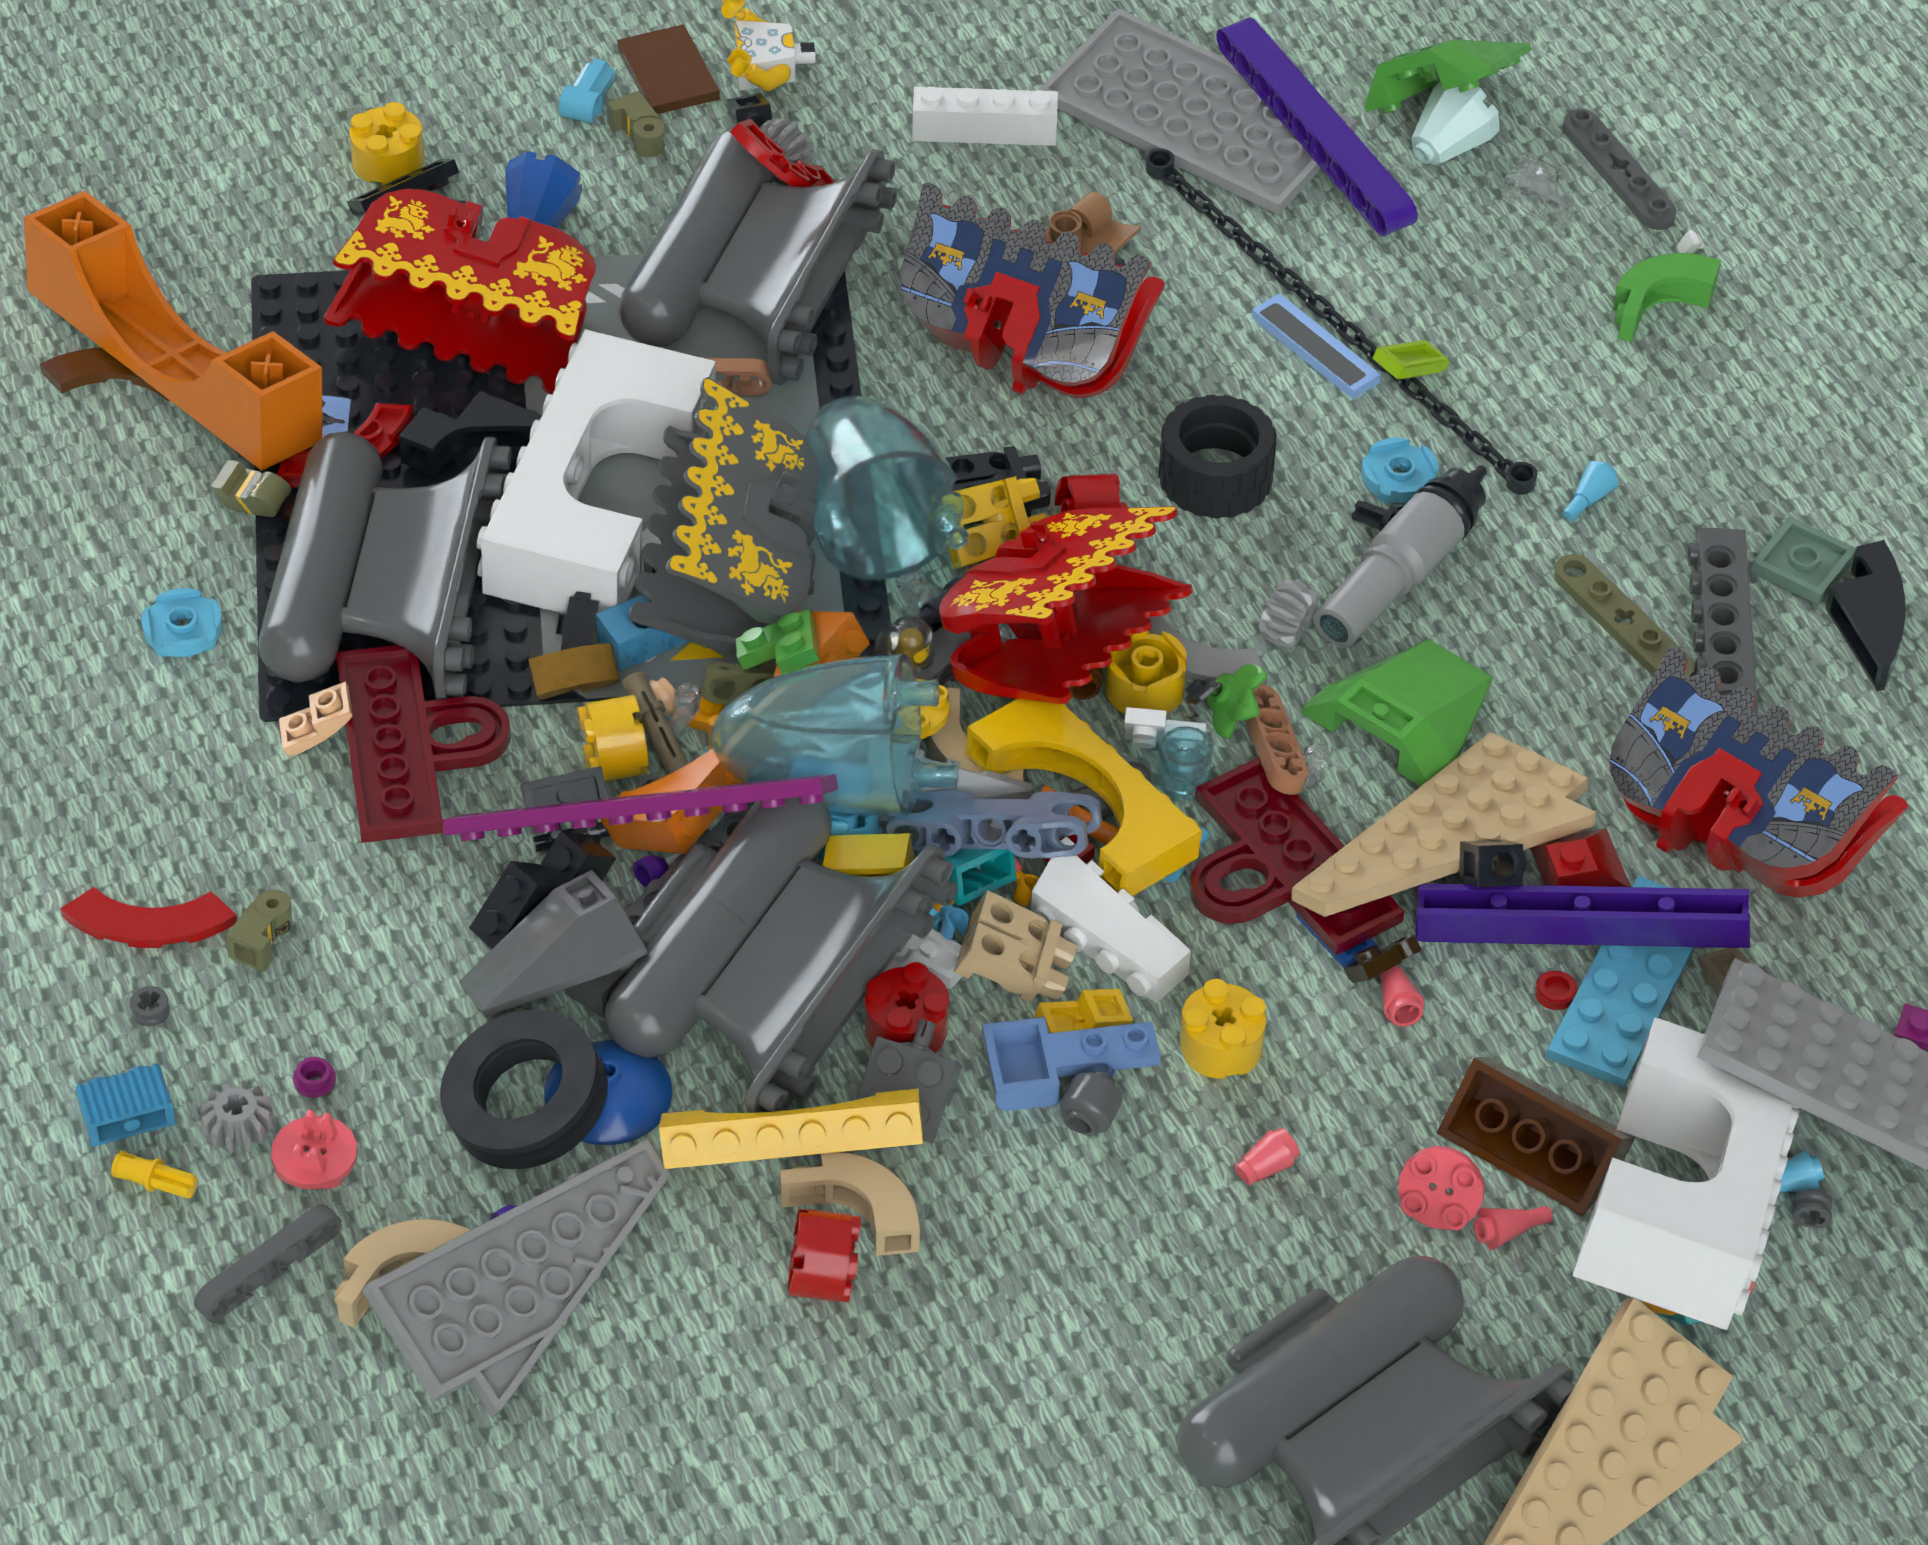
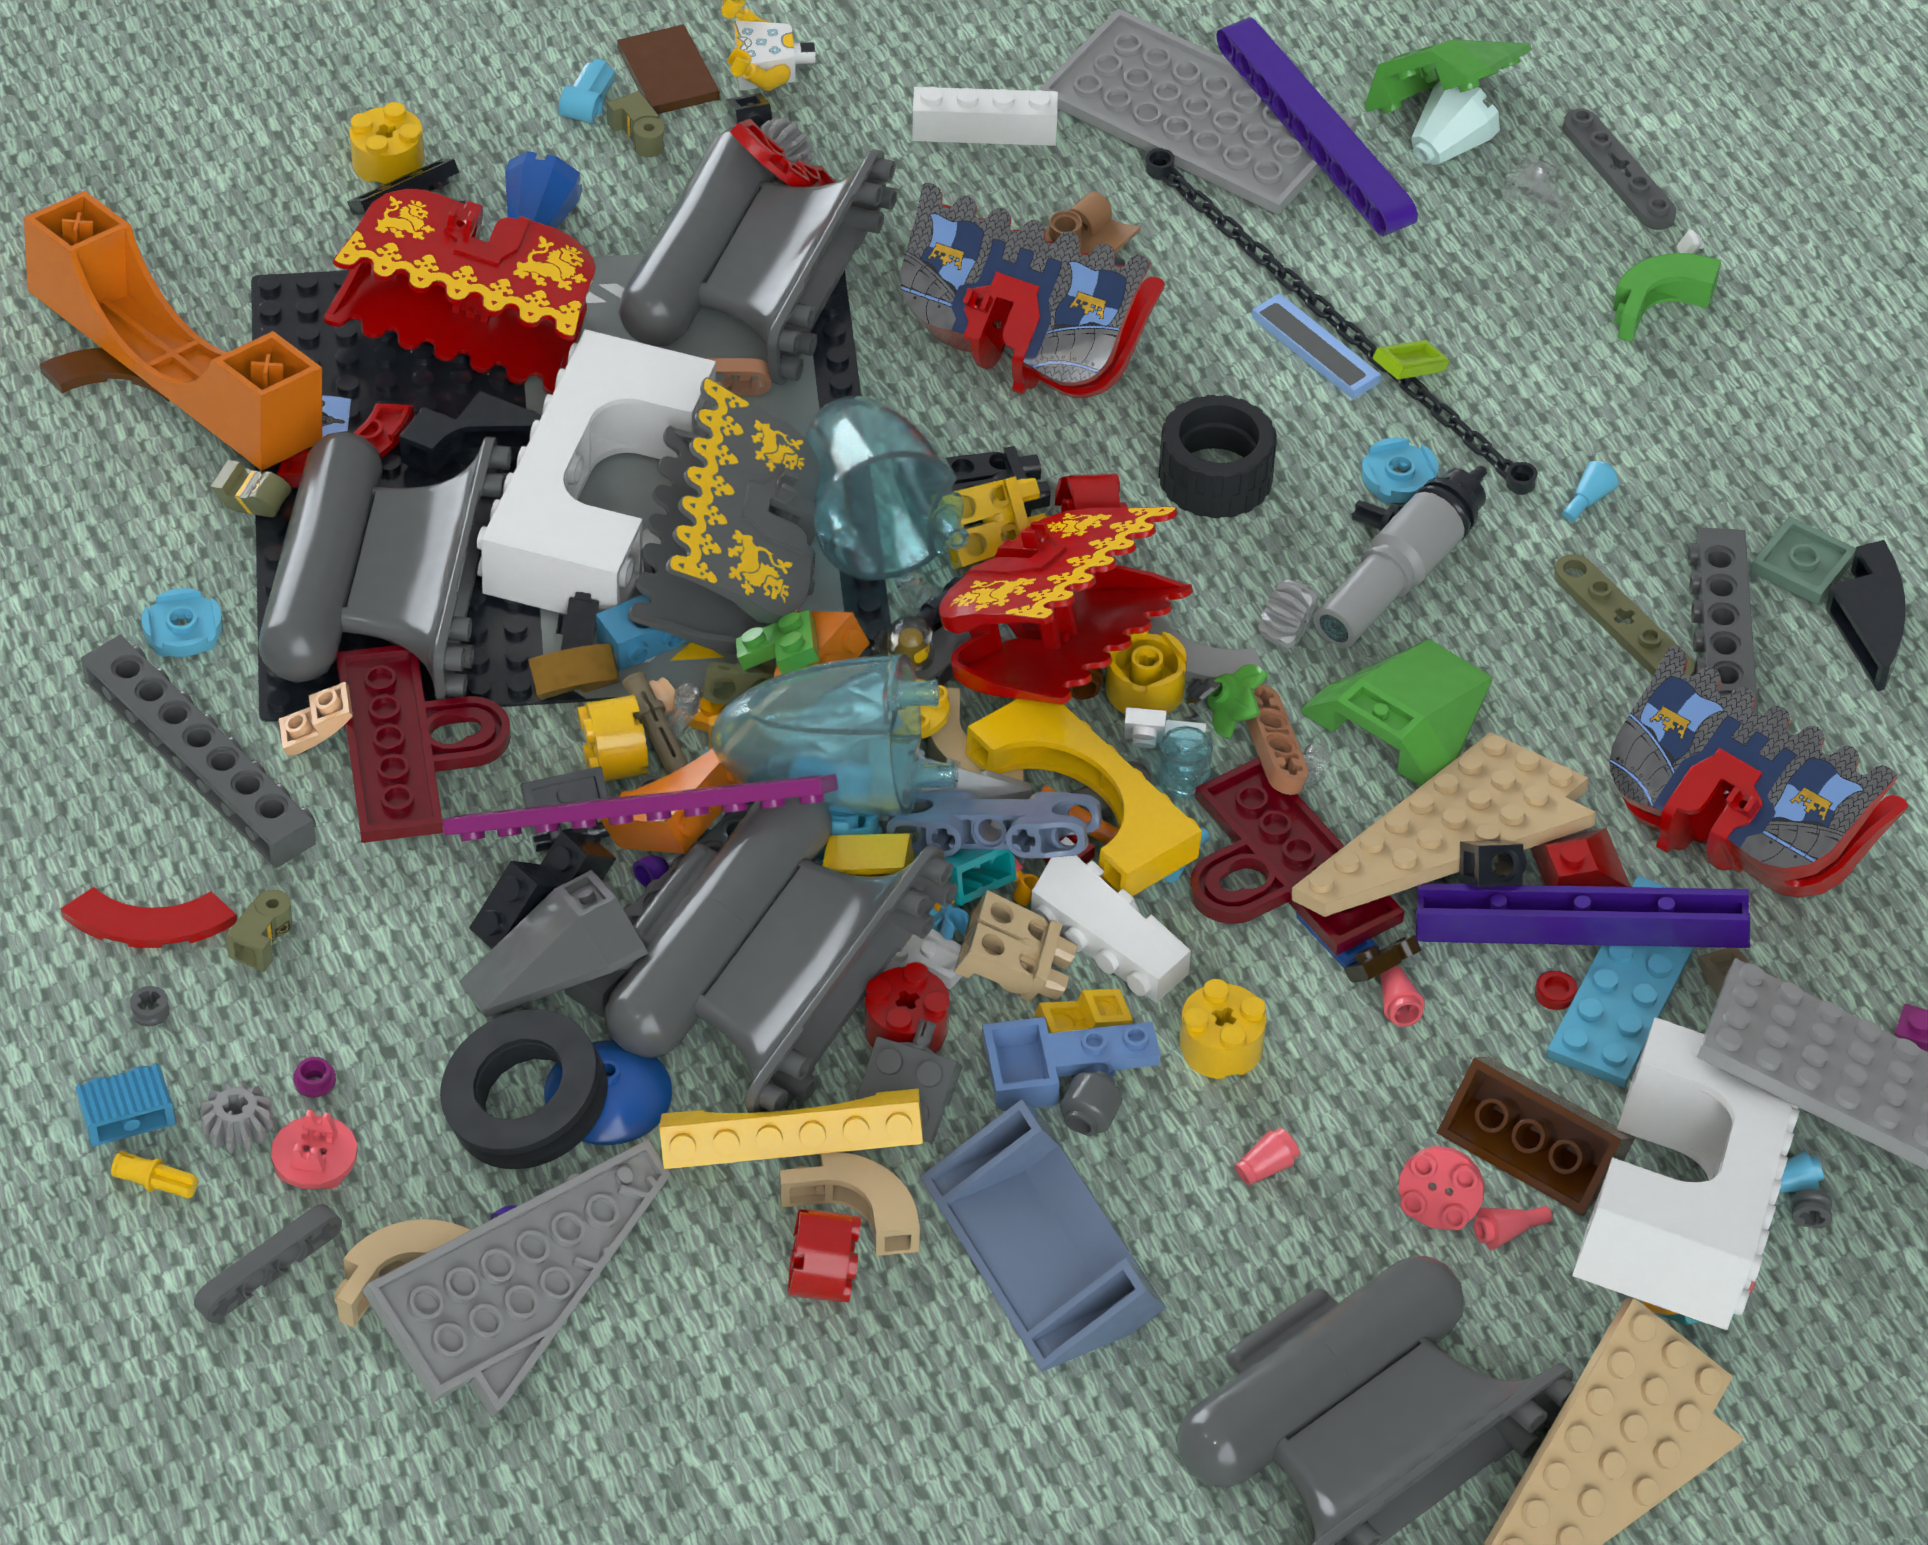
none -> dark grey brick [81,634,316,868]
none -> sand blue slope [920,1099,1167,1371]

